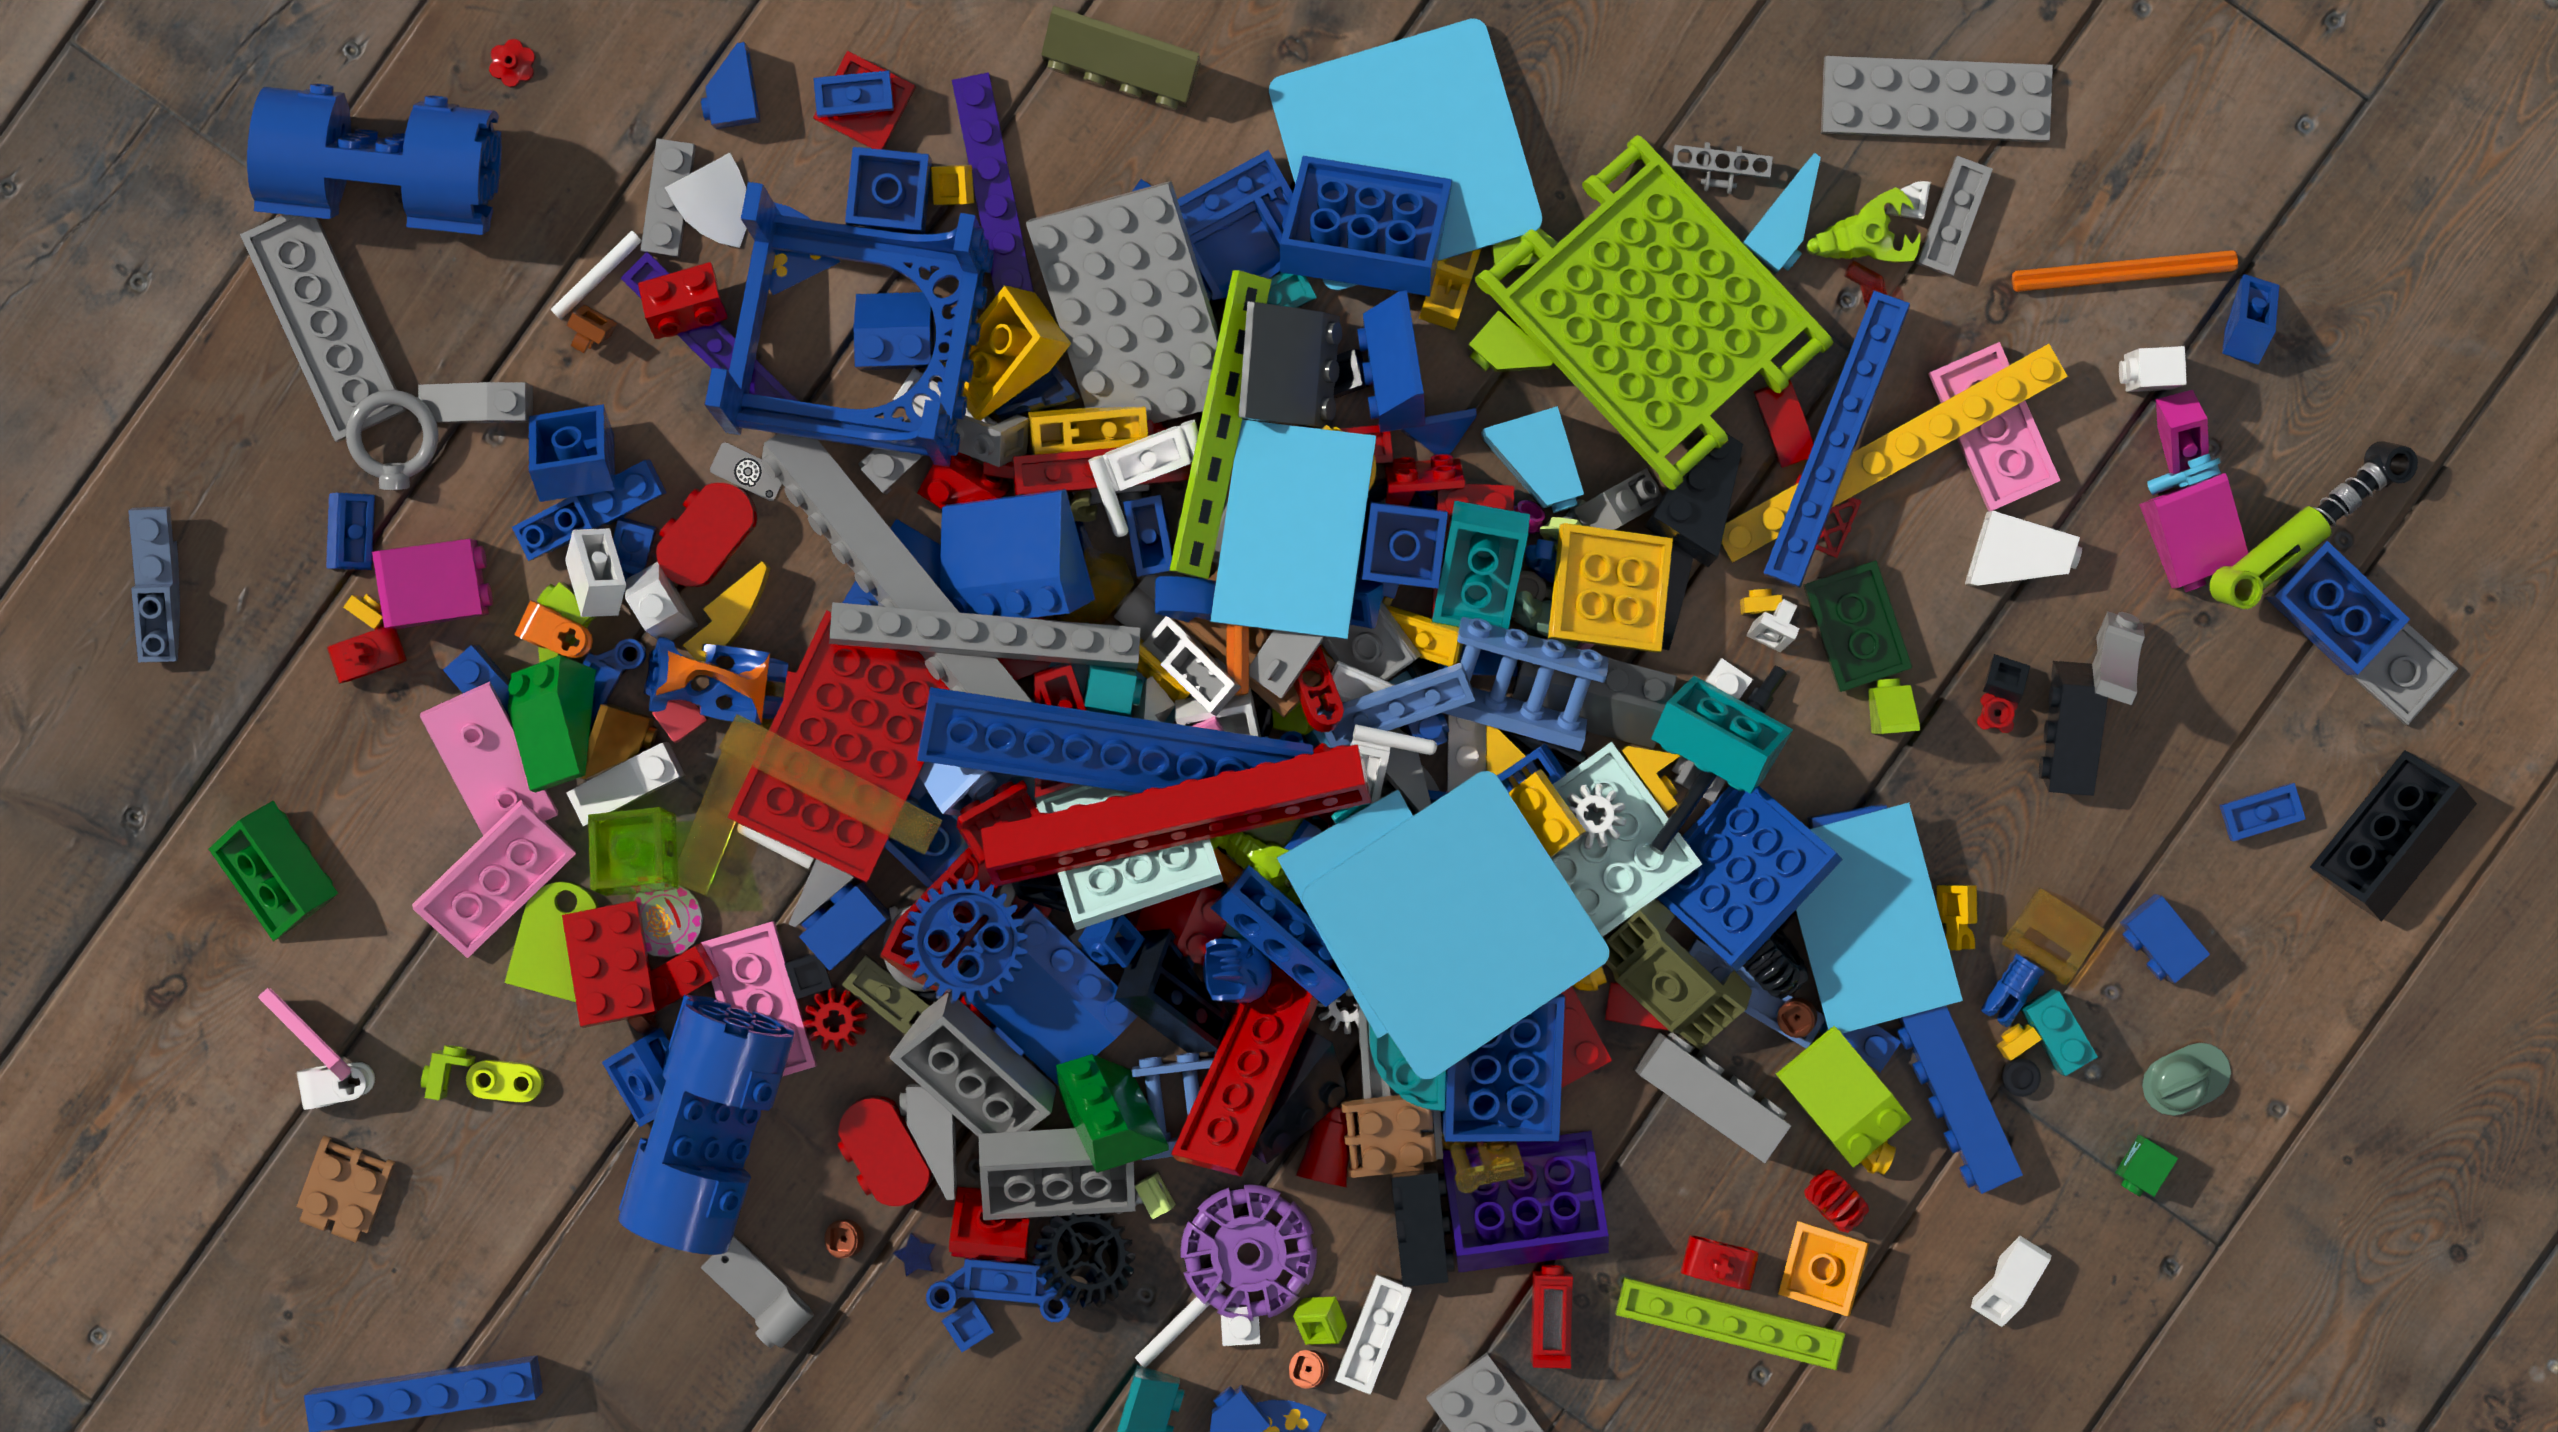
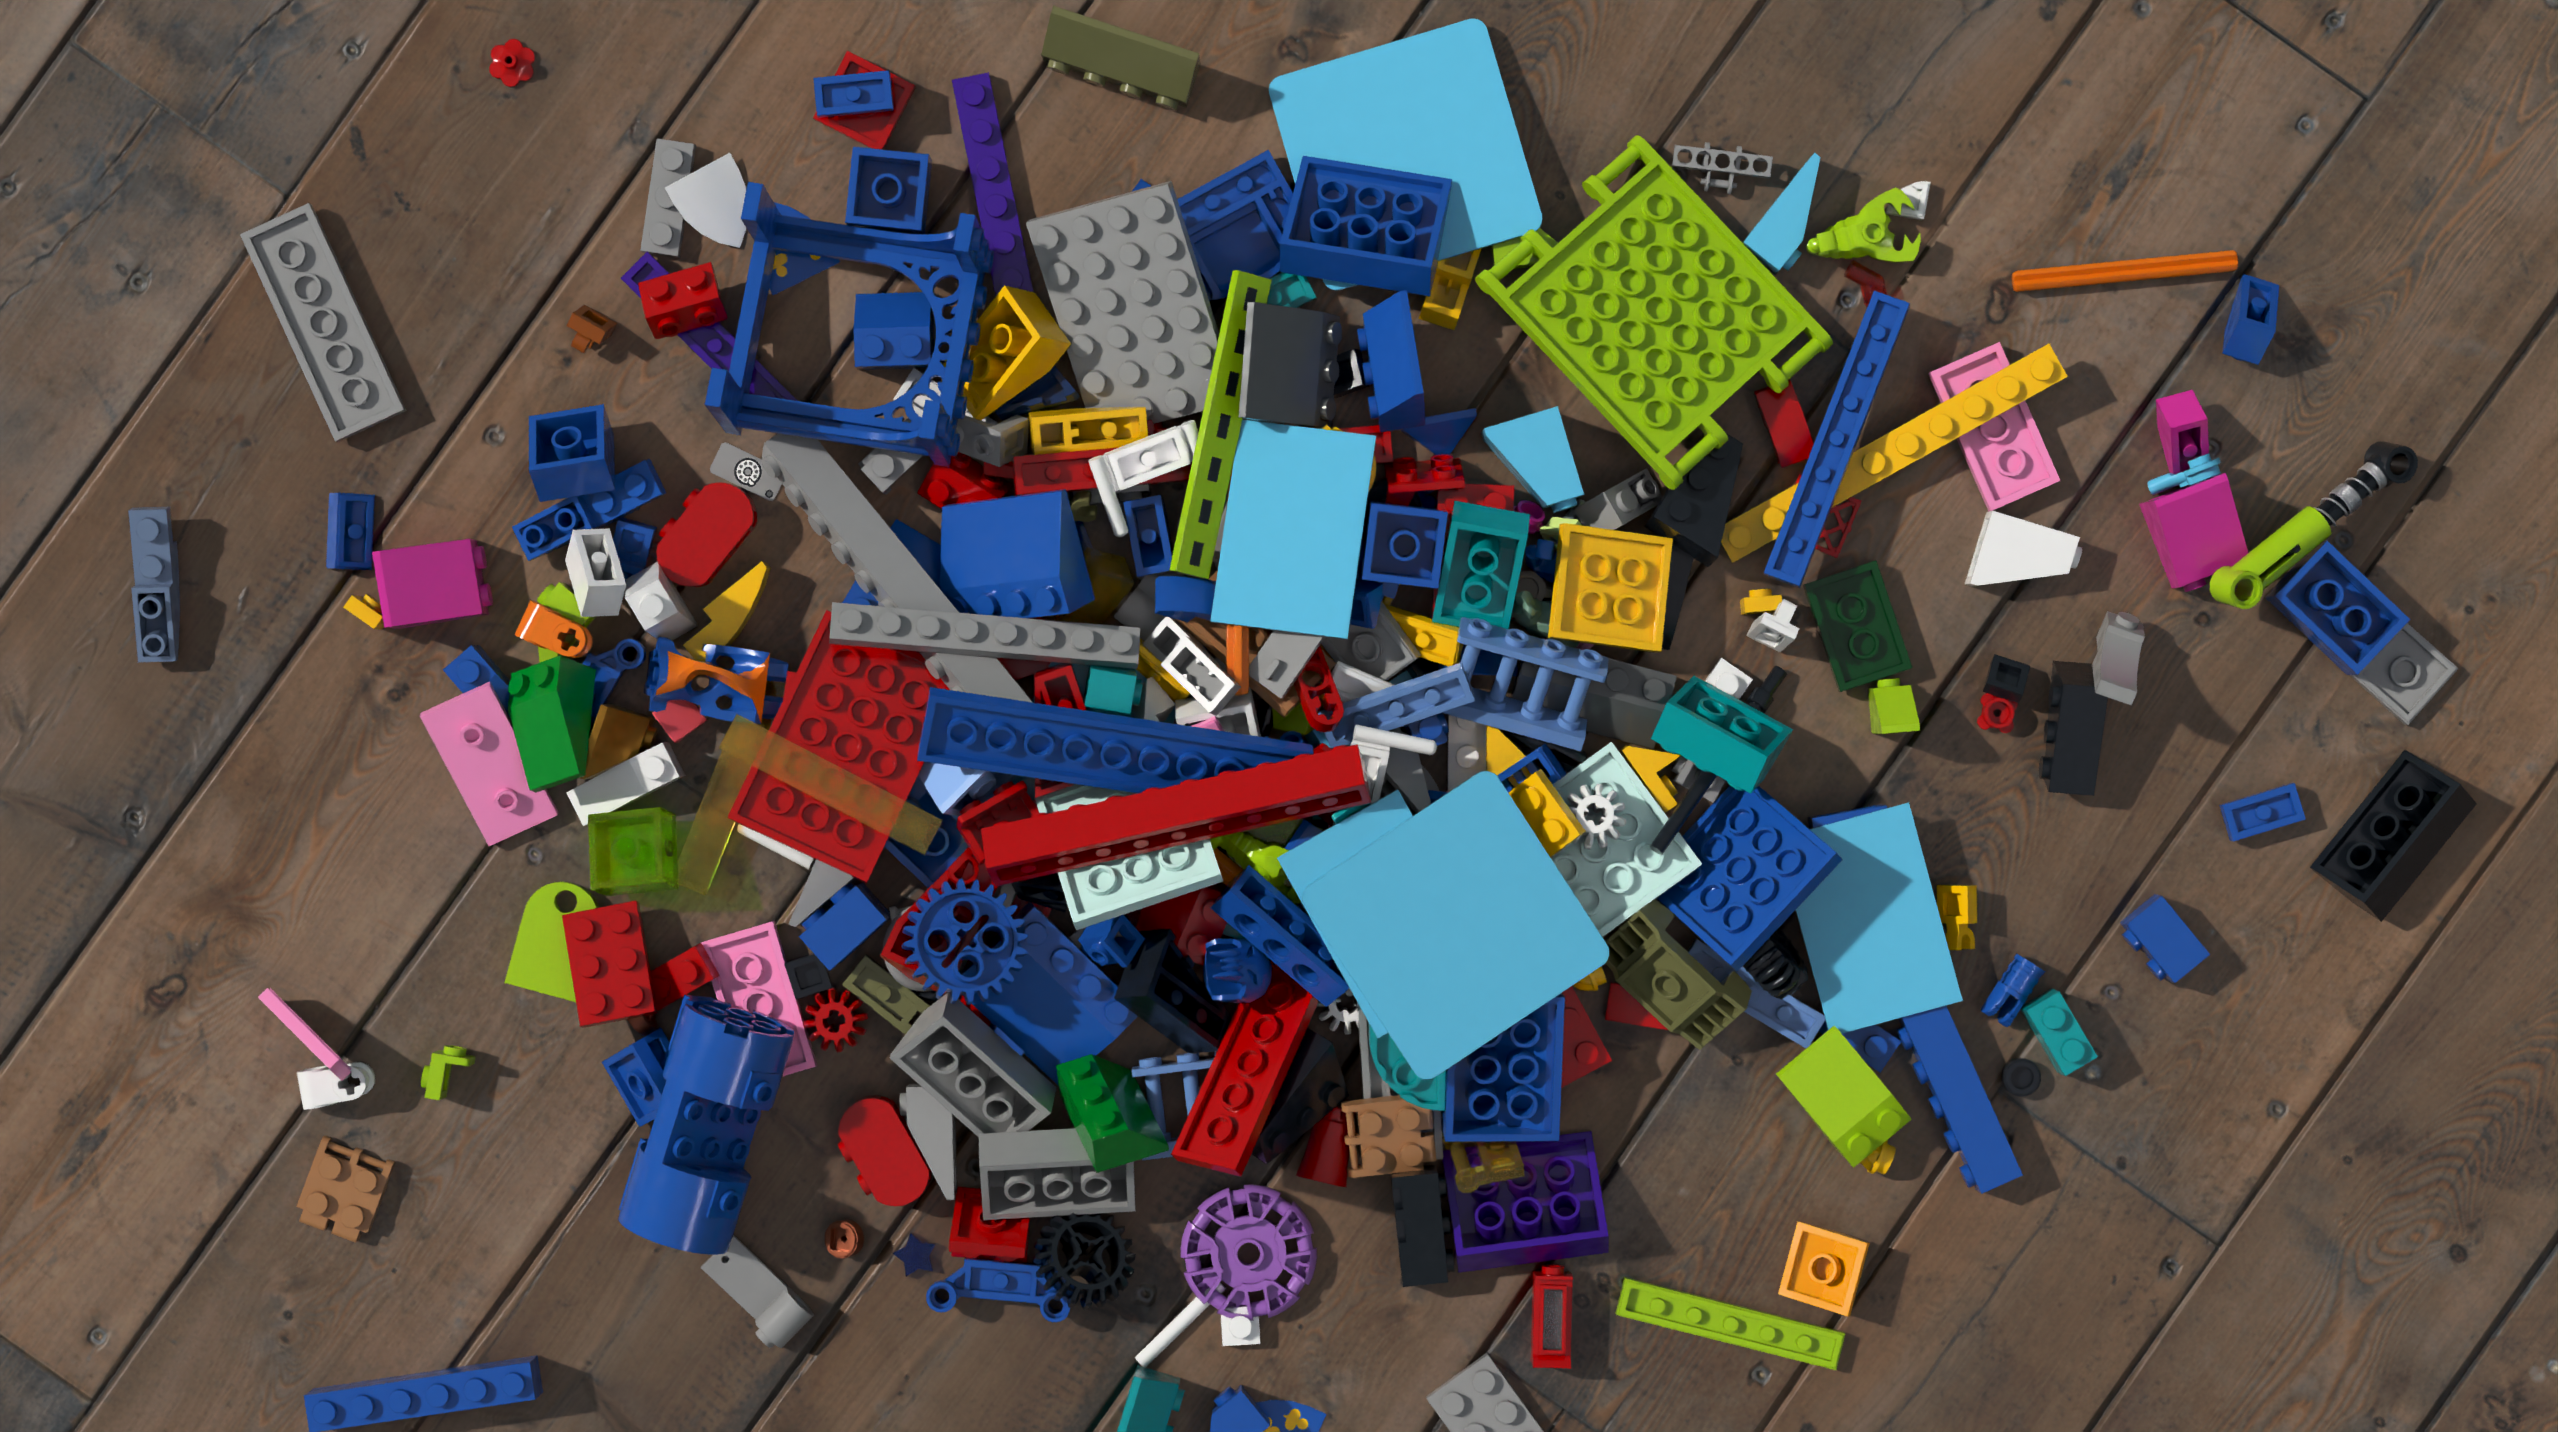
green slope [209,801,339,942] -> none
blue cylinder [247,84,502,235] -> none
red beam [327,627,407,684] -> none
light grey piece [346,390,439,490] -> none
bright pink plate [412,800,576,958] -> none
light grey slope [418,382,533,423] -> none
neon yellow plate [466,1060,544,1102] -> none
white bar [551,230,642,320] -> none
light grey tile [633,881,704,957] -> none
blue slope [701,42,761,129] -> none
yellow plate [931,165,974,205] -> none
blue plate [942,1298,995,1352] -> none
yellowish green piece [1116,1172,1176,1219] -> none
tile [1289,1350,1329,1389] -> none
lime slope [1293,1297,1347,1345] -> none
white plate [1335,1273,1412,1394] -> none
lime slope [1467,310,1553,372] -> none
light grey brick [1633,1032,1791,1163] -> none
red beam [1680,1235,1759,1290] -> none
copper tile [1777,997,1817,1038] -> none
red gear [1804,1169,1869,1233] -> none
light grey plate [1821,56,2053,142] -> none
light grey plate [1916,156,1993,277] -> none
white slope [1971,1236,2052,1327] -> none
yellow plate [1996,1023,2042,1061] -> none
clear yellow plate [2002,887,2104,986] -> none
green brick [2115,1135,2178,1197] -> none
white brick [2119,346,2187,392] -> none
sand green piece [2142,1042,2231,1116] -> none

